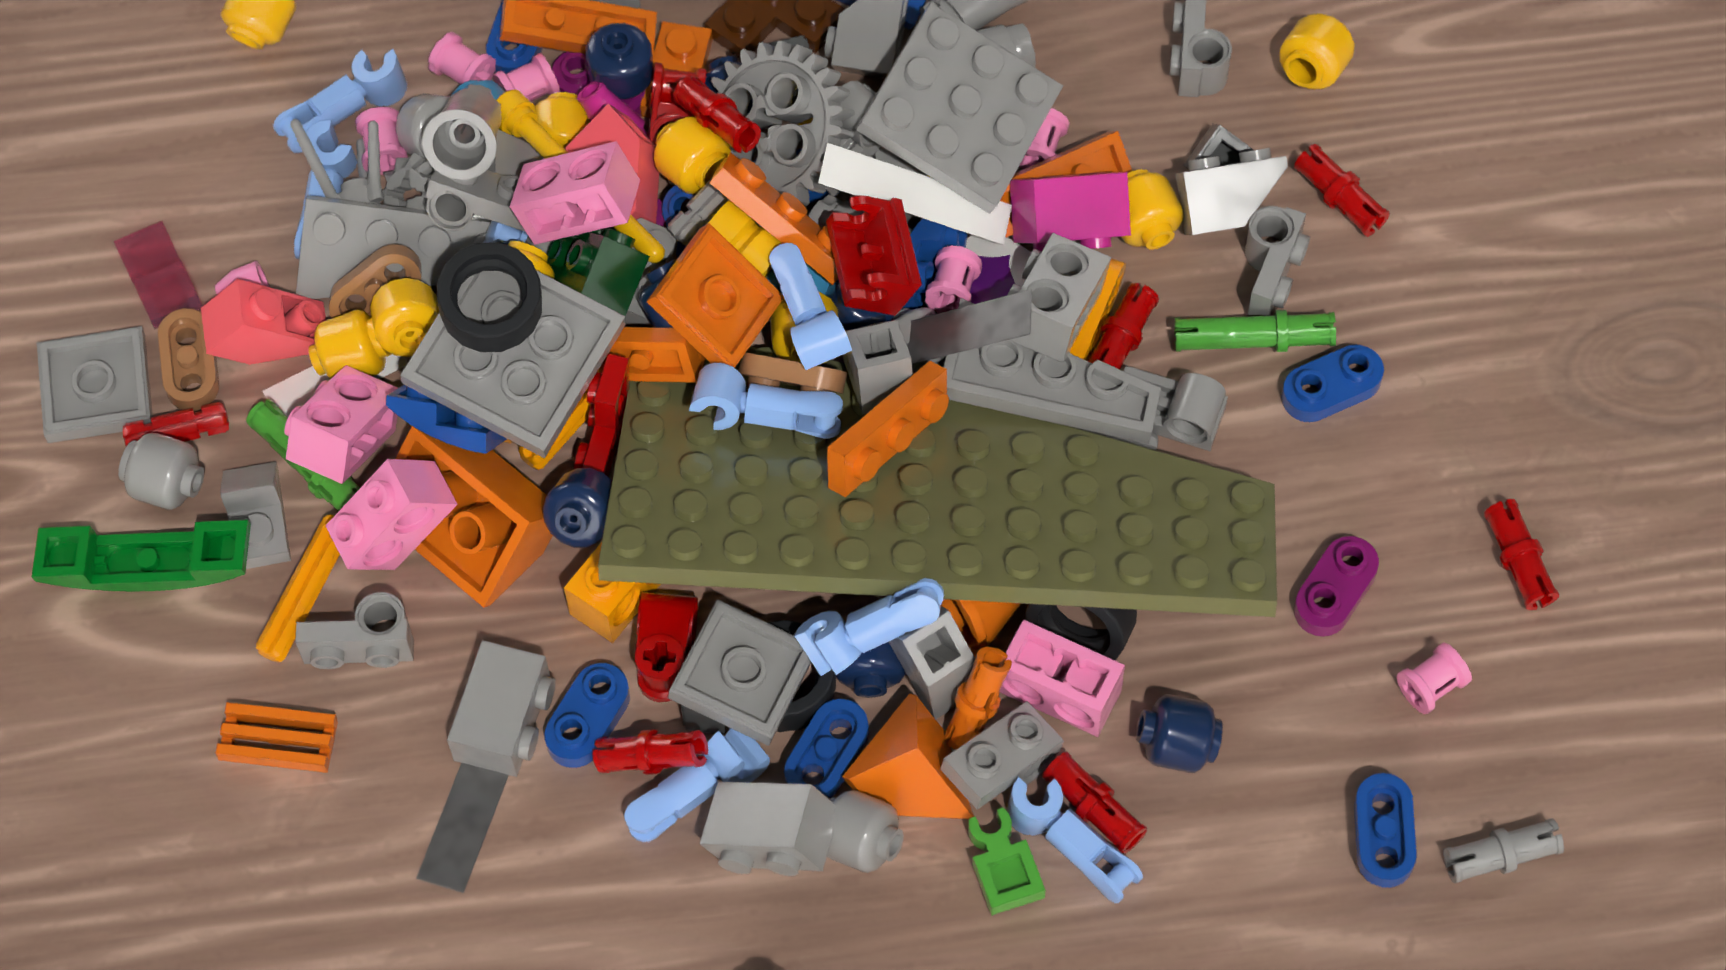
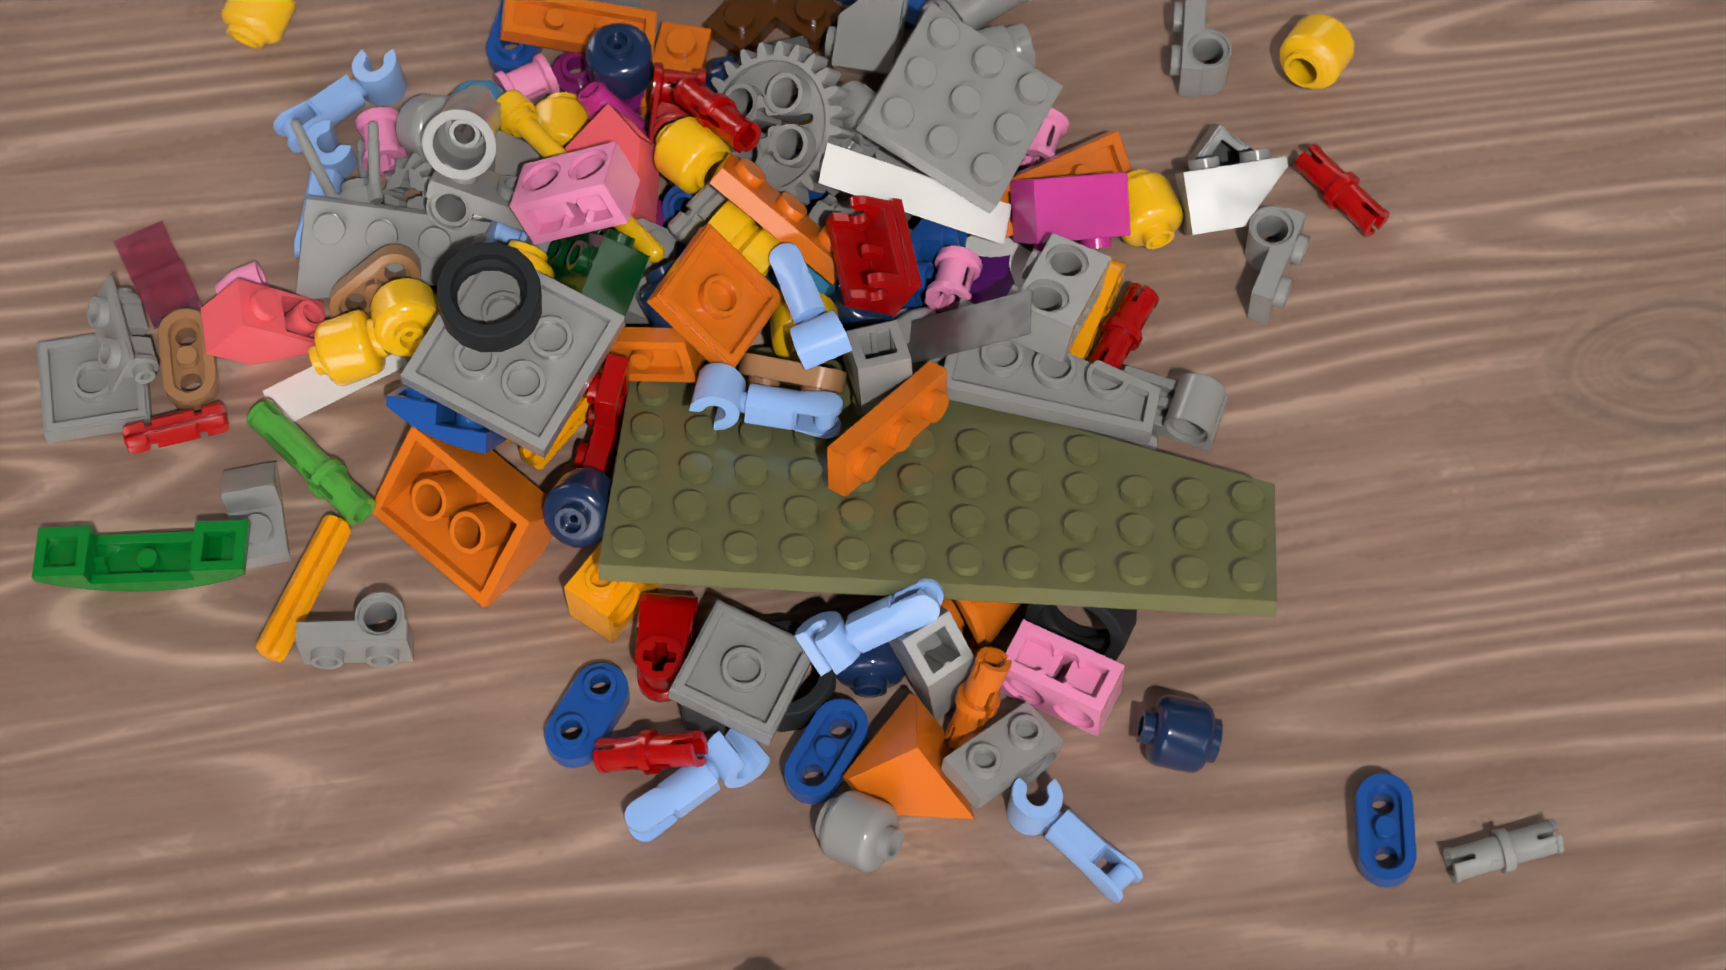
light grey head [118,433,204,510] -> none
orange tile [215,702,338,773] -> none
bright pink brick [284,365,398,484] -> none
bright pink brick [325,459,457,570] -> none
flat silver sticker [416,763,509,893] -> none
bright pink bush [428,32,496,85] -> none
light grey brick [447,640,556,777] -> none
light grey brick [700,782,836,876] -> none
bright green plate [969,808,1046,916] -> none
red pin [1043,751,1148,854] -> none
bright green pin [1174,310,1336,352] -> none
blue plate [1282,345,1384,422] -> none
magenta plate [1294,536,1379,636] -> none
bright pink bush [1397,642,1472,714] -> none
red pin [1484,499,1559,611] -> none
none -> light grey hinge [87,276,159,392]

